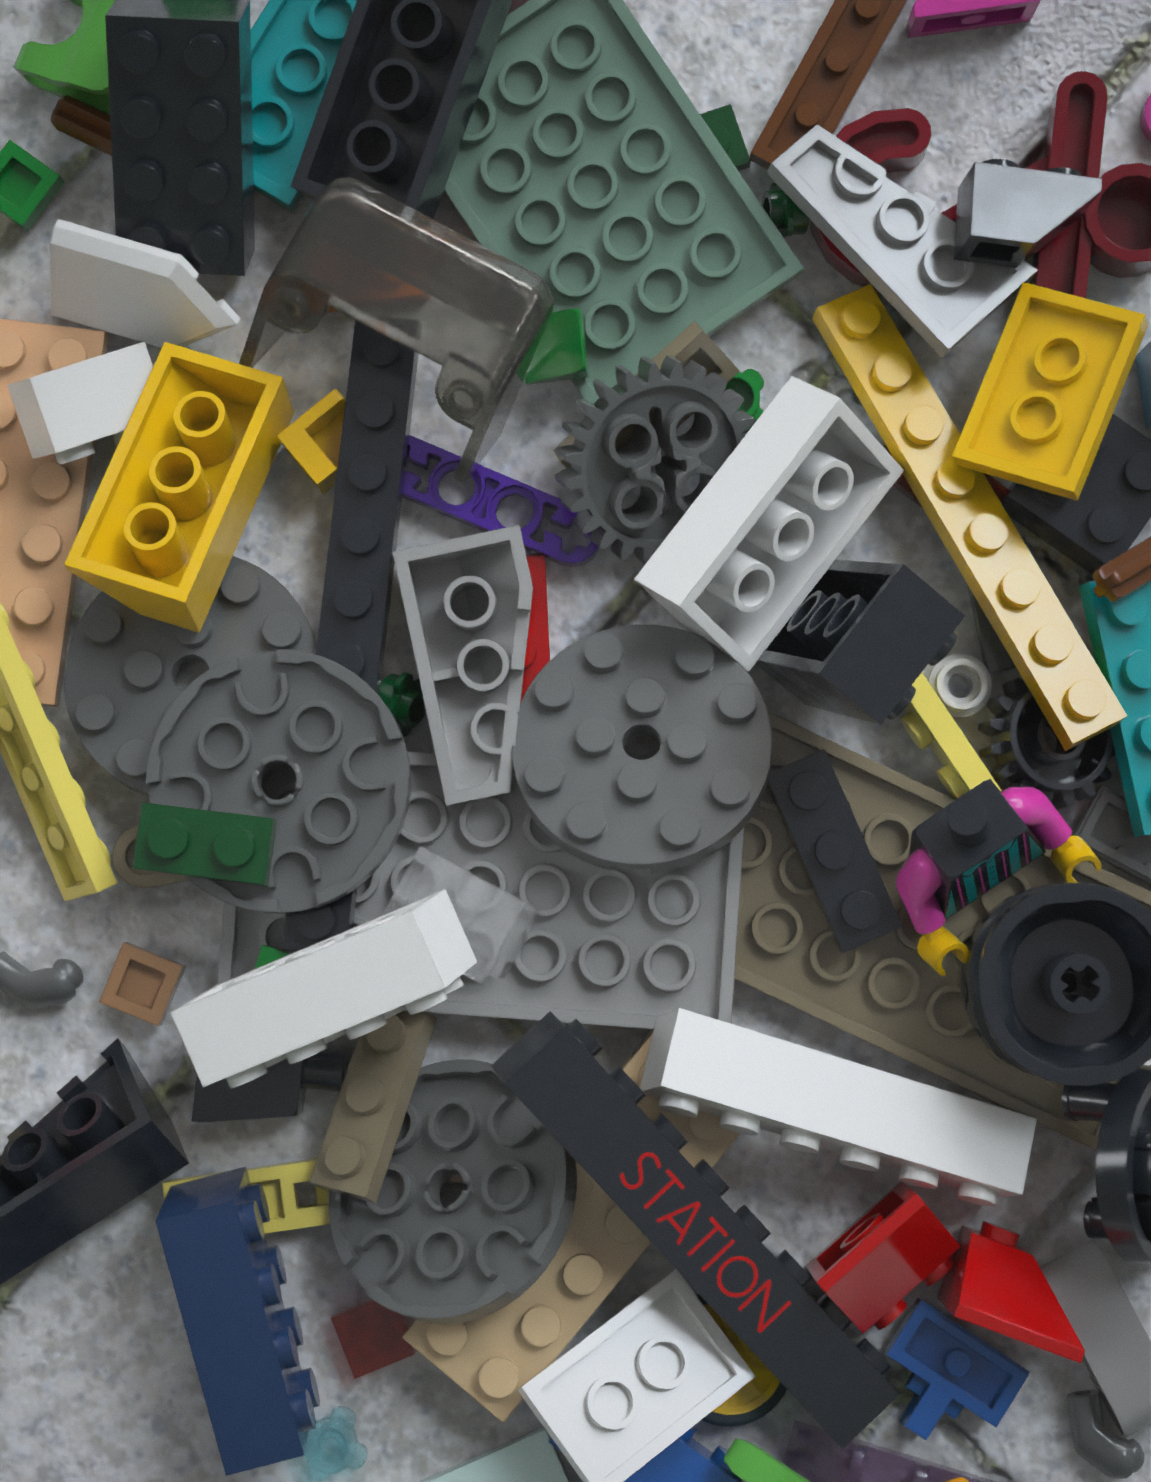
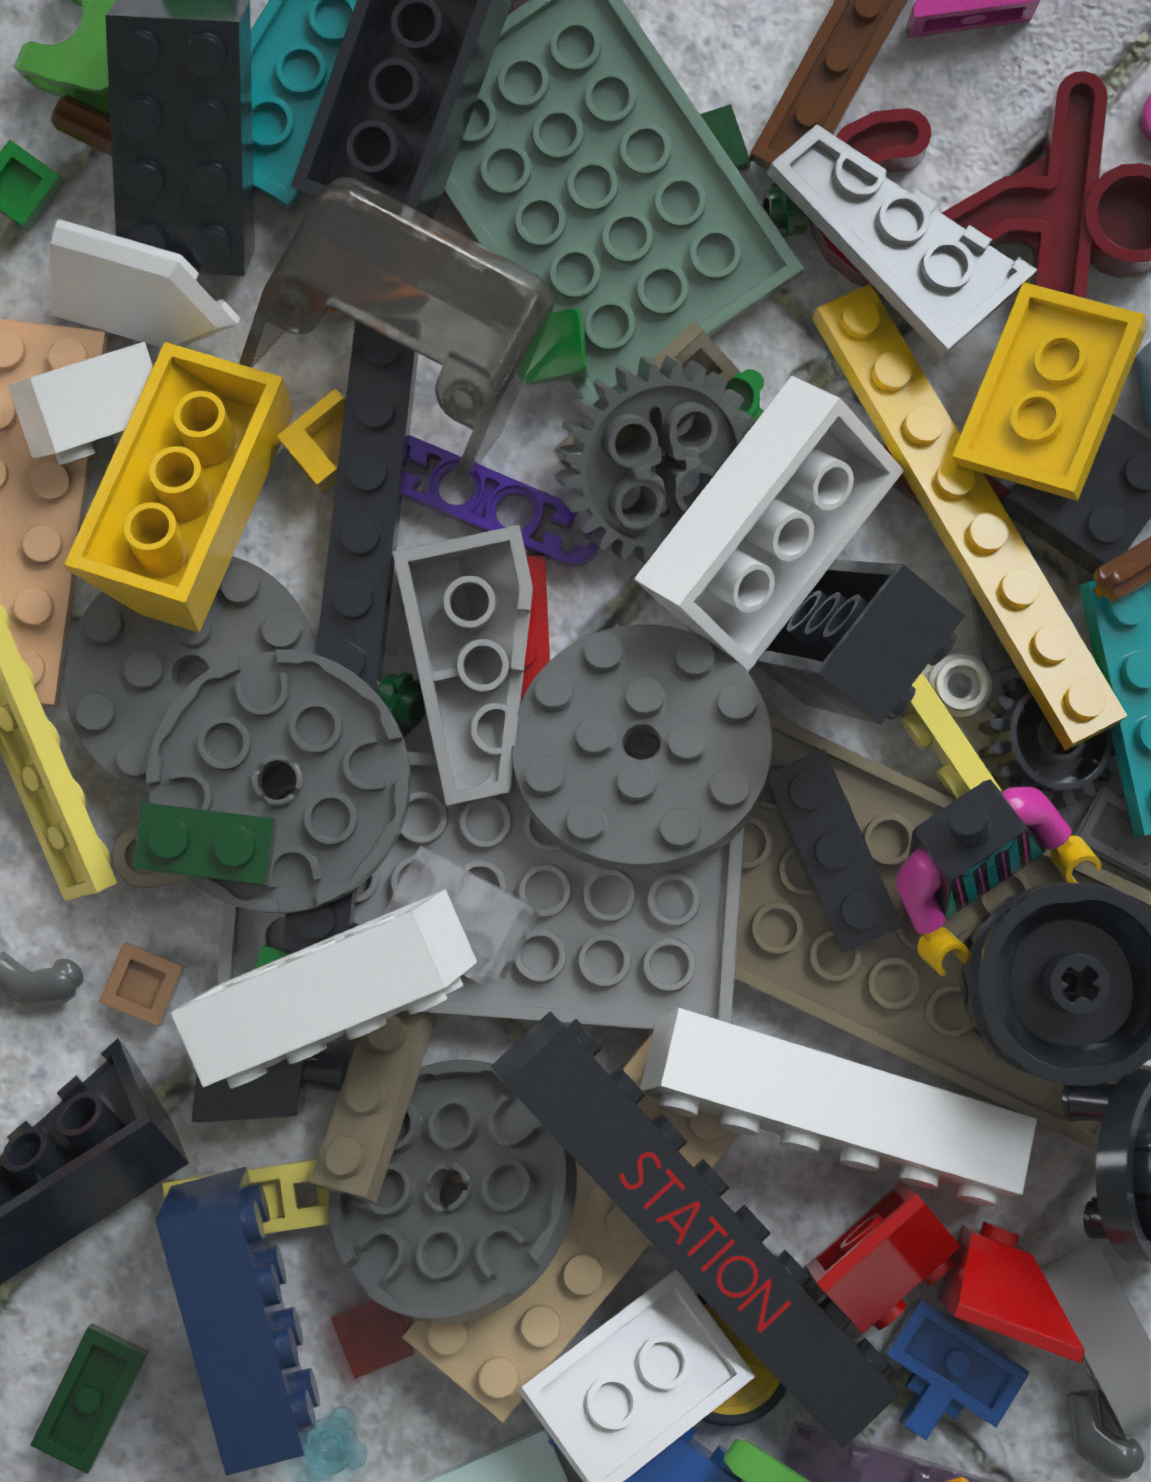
slope [954,159,1102,268] -> none
none -> dark green plate [30,1323,150,1474]

